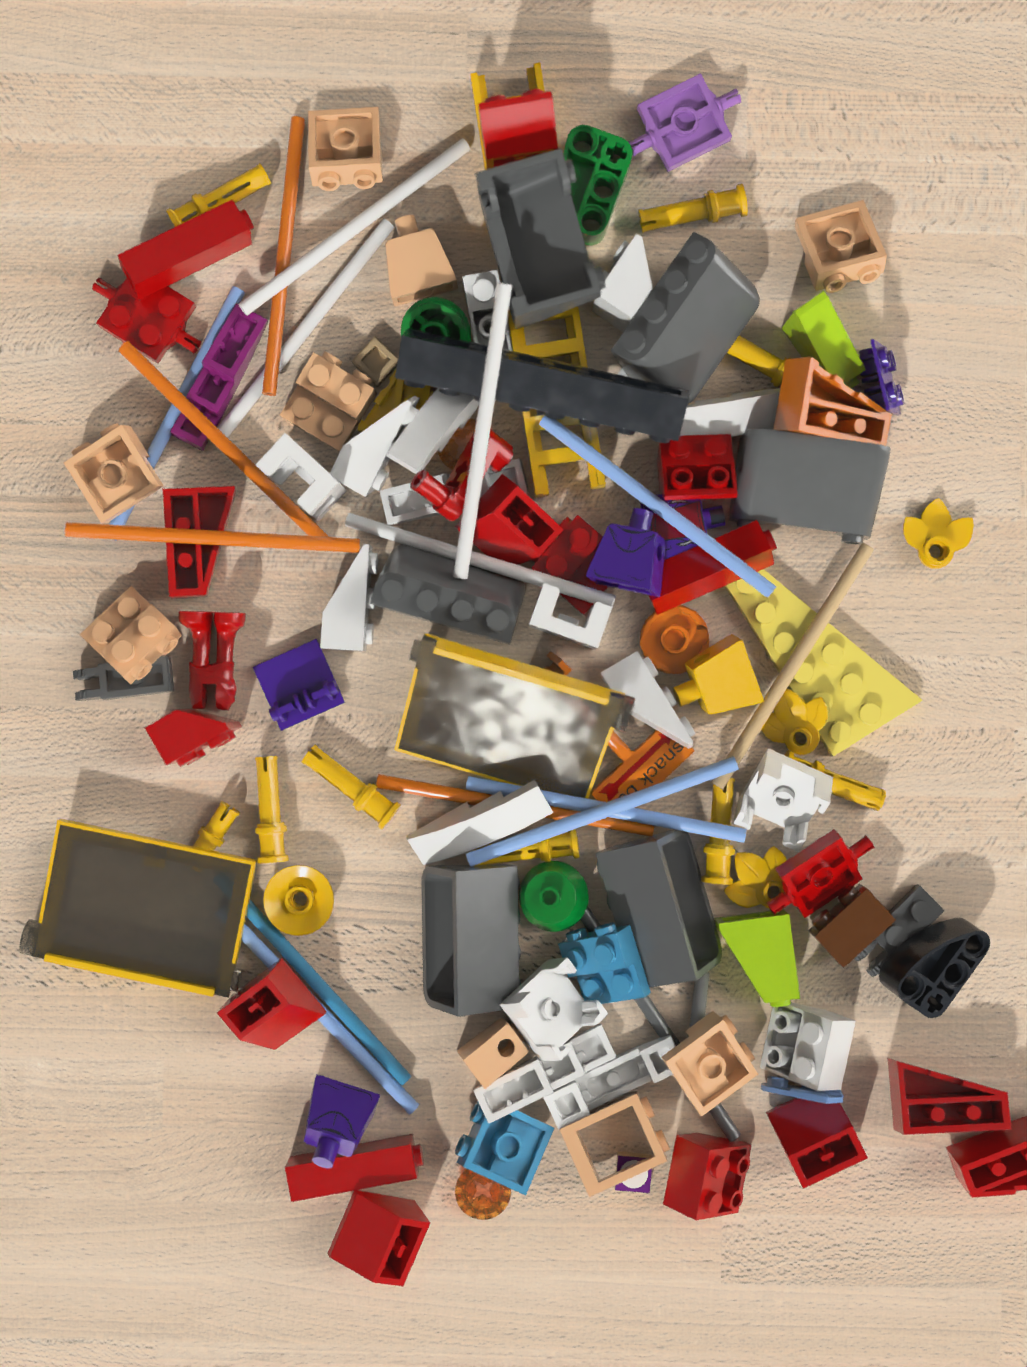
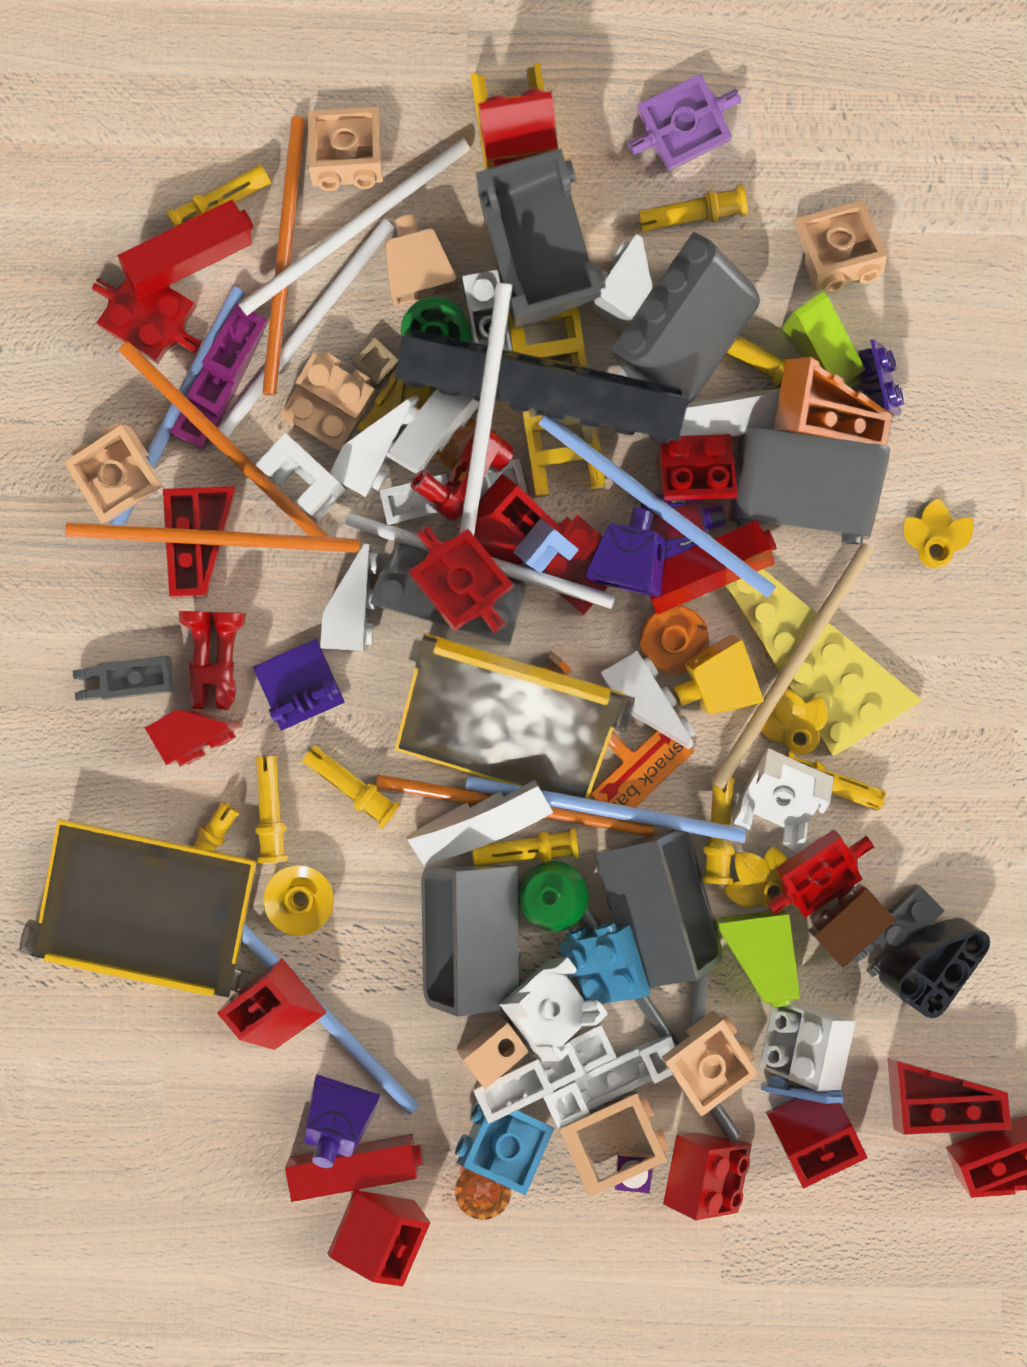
light nougat plate [79,586,182,684] -> none
dark azure piece [213,871,411,1086] -> none
light blue piece [466,756,739,867] -> none
white panel [529,583,612,649] -> none
green beam [563,124,633,246] -> none
none -> red plate [409,526,513,633]
none -> light blue panel [514,518,579,572]

